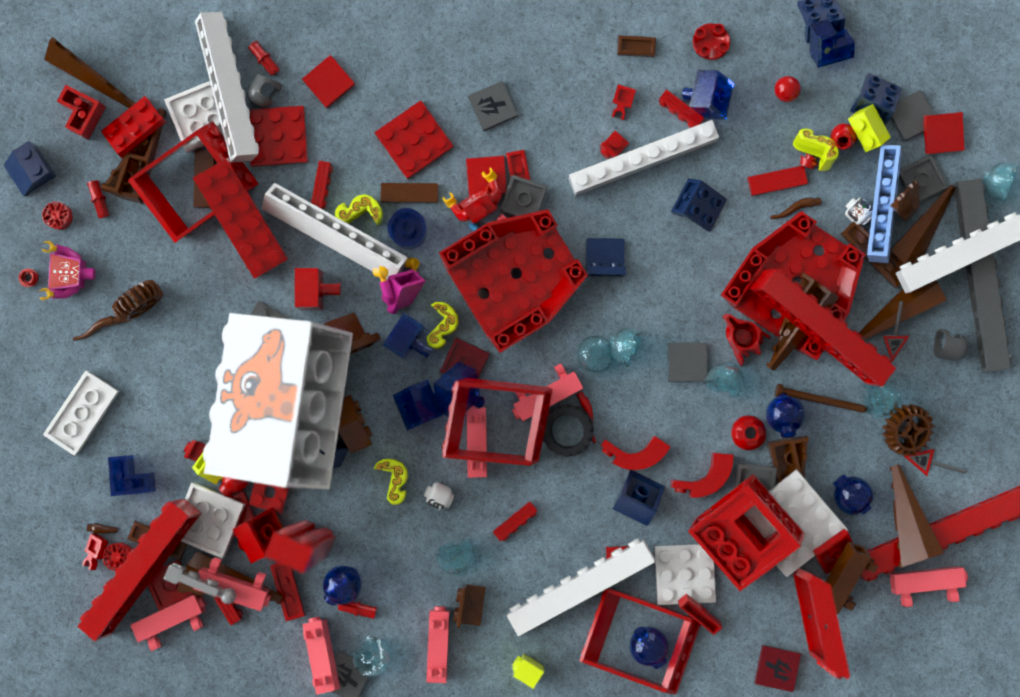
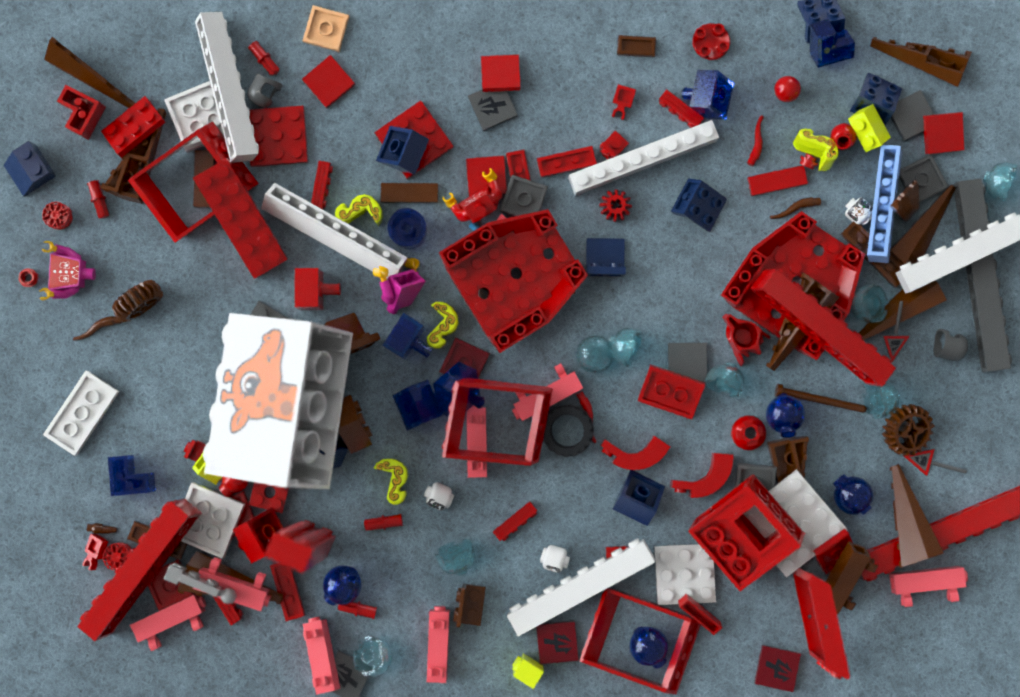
none -> light nougat tile [303,5,350,52]
none -> red axle [364,514,403,531]
none -> dark blue slope [376,126,429,175]
none -> red tile [481,54,520,92]
none -> dark red tile [536,621,579,664]
none -> red plate [537,146,596,178]
none -> white head [540,545,570,573]
none -> red gear [599,189,632,222]
none -> red plate [637,364,705,420]
none -> red animal [747,115,764,166]
none -> clear light blue cylinder [851,284,888,323]
none -> reddish brown wedge [870,37,972,87]

